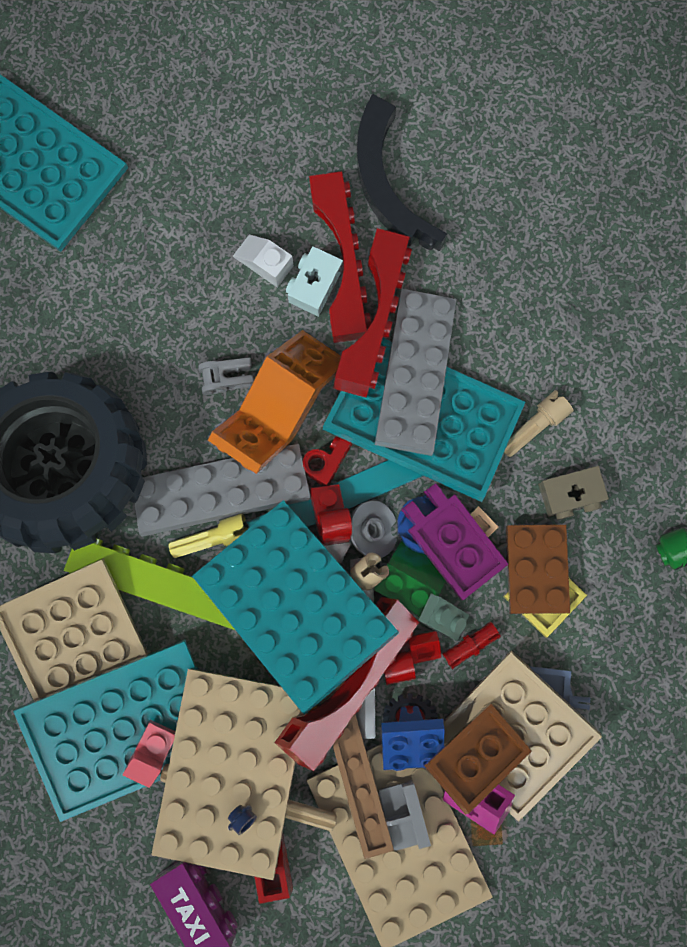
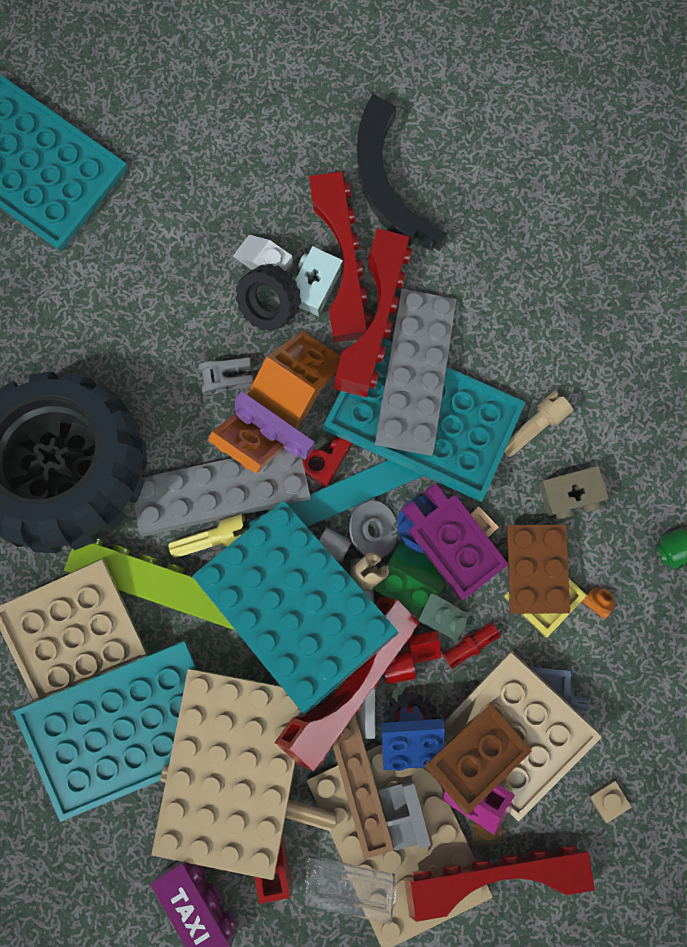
coral slope [123,720,176,788] -> none
dark blue plate [228,805,257,835] -> none
red plate [310,484,352,546] -> none
none -> black tyre [235,264,301,331]
none -> medium lavender plate [235,392,314,460]
none -> clear piece [304,855,396,924]
none -> red arch [404,845,595,922]
none -> orange plate [581,587,615,619]
none -> tan plate [589,780,632,823]

